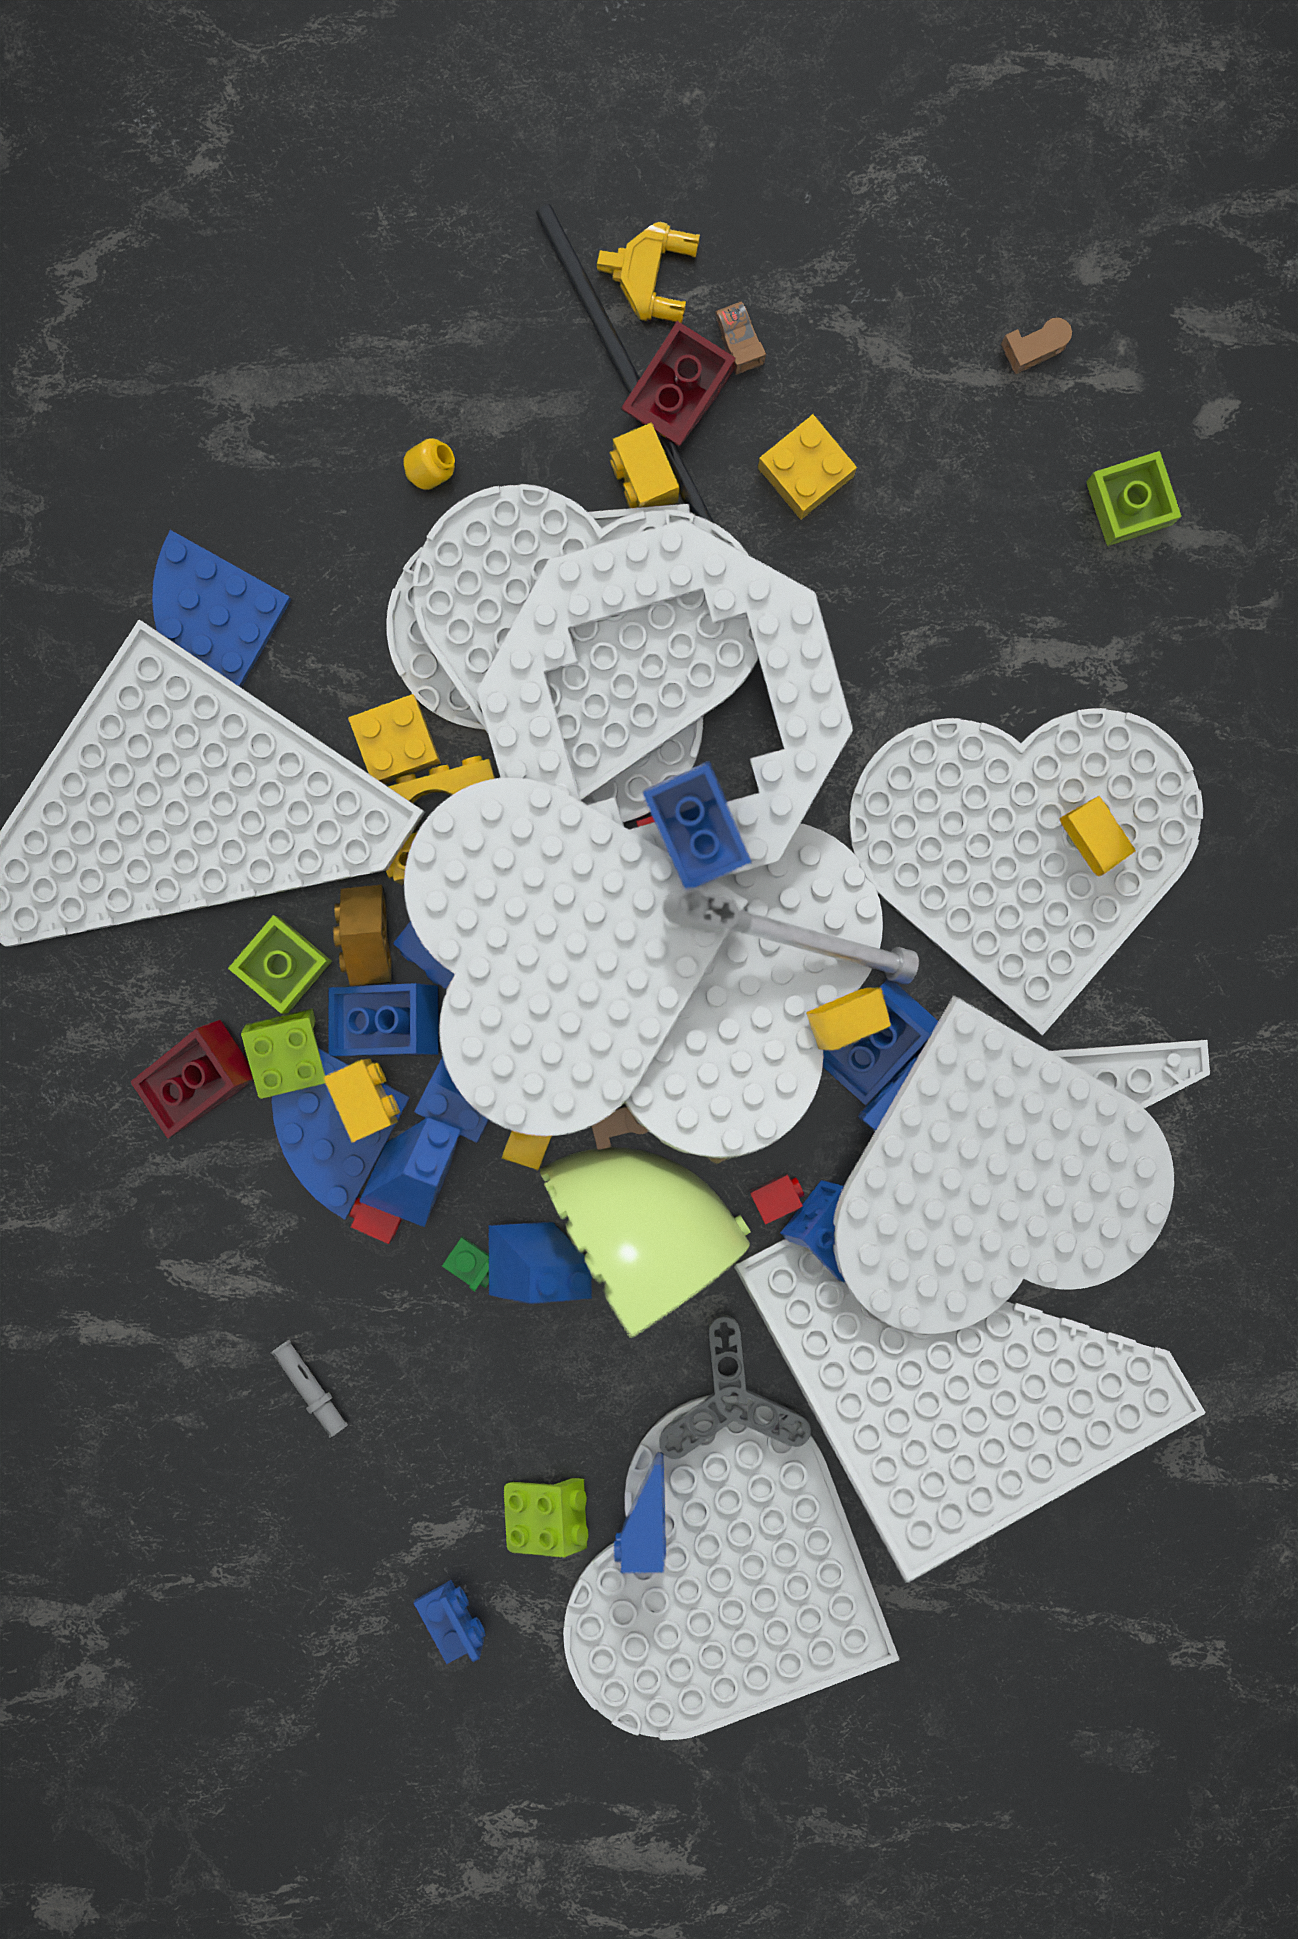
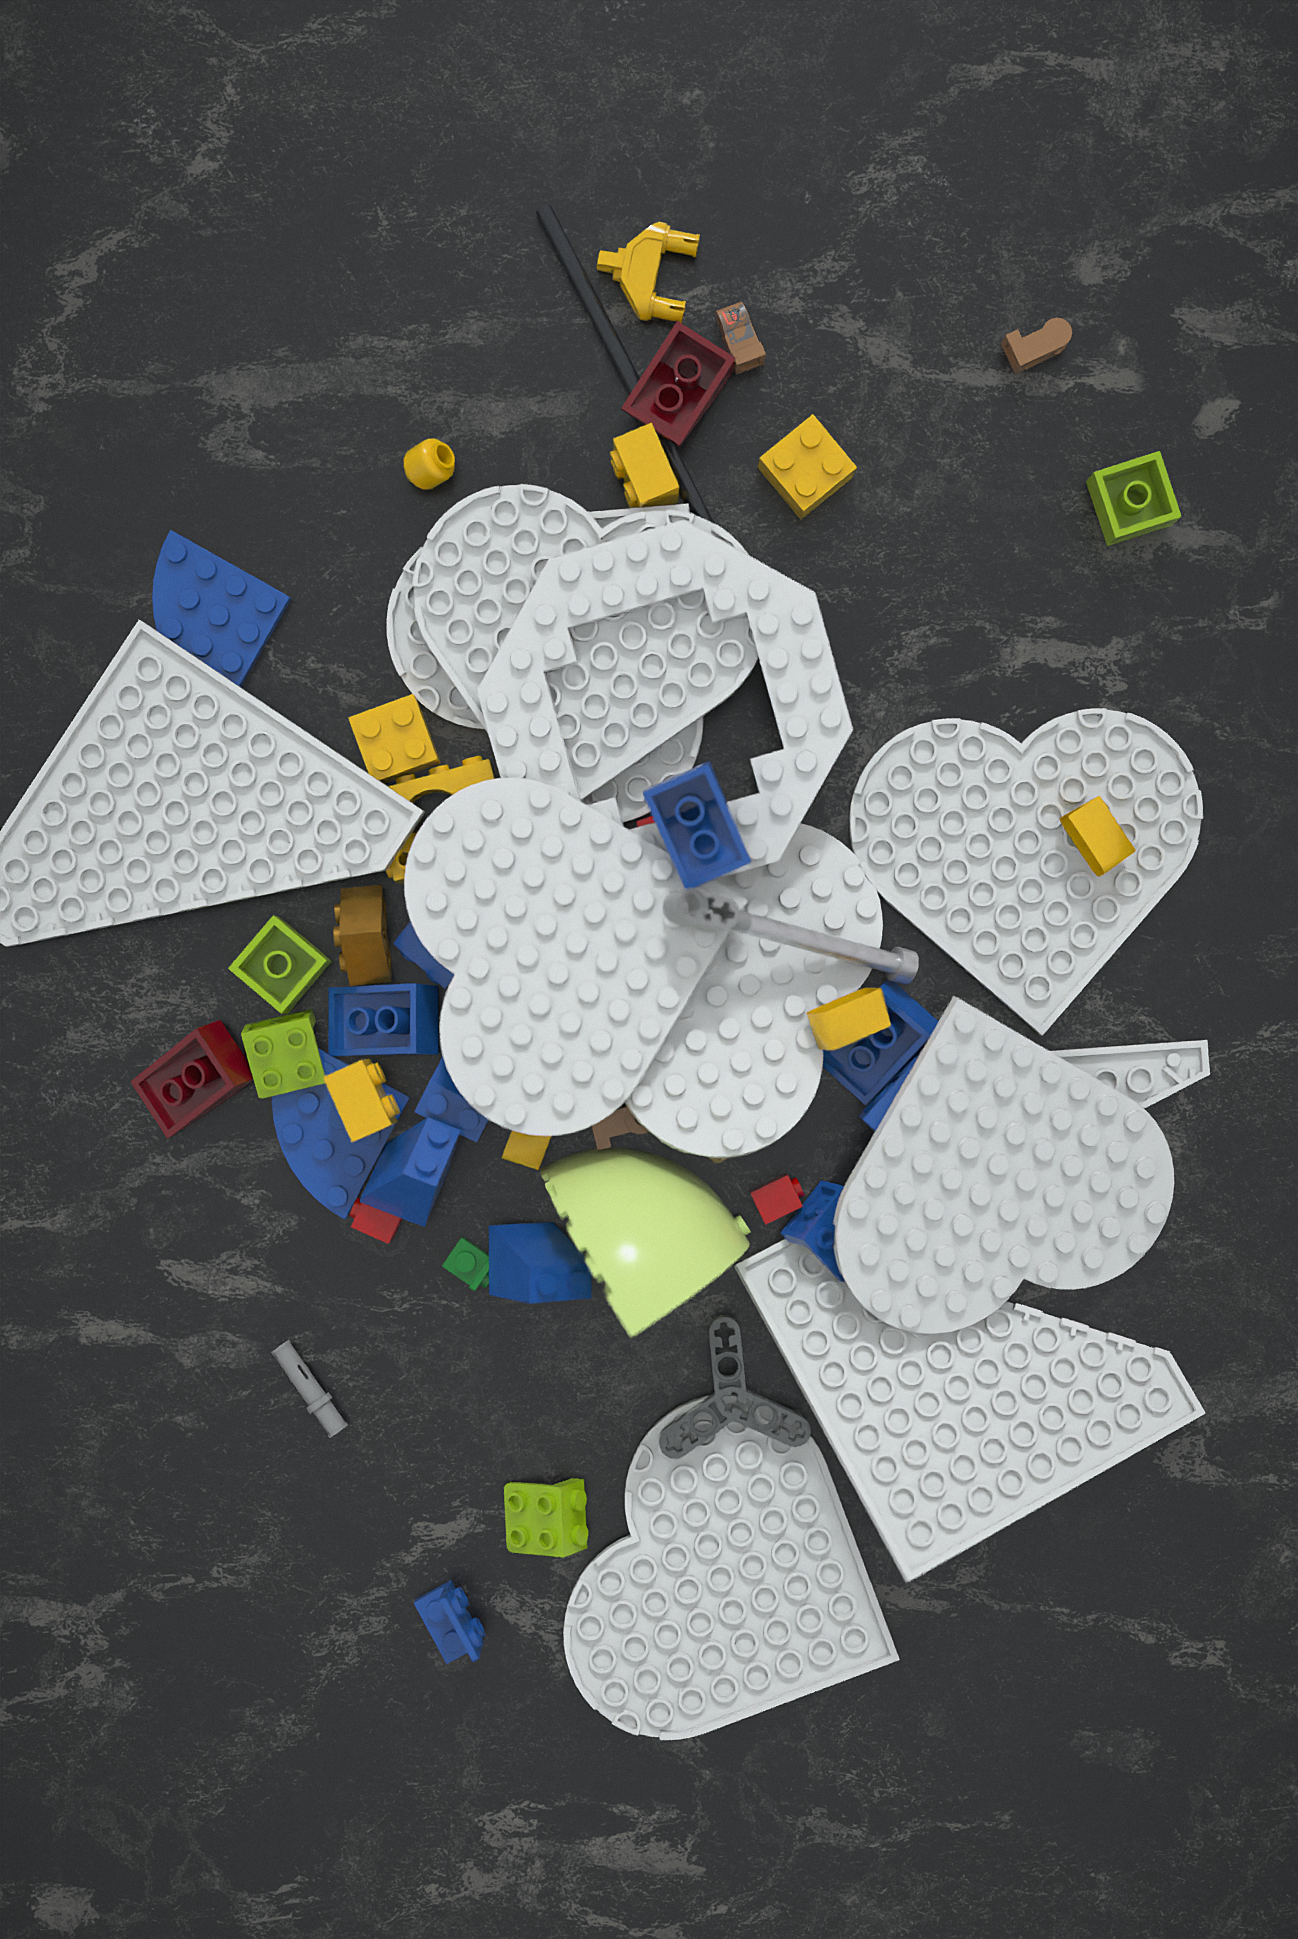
blue slope [614,1452,666,1573] -> none

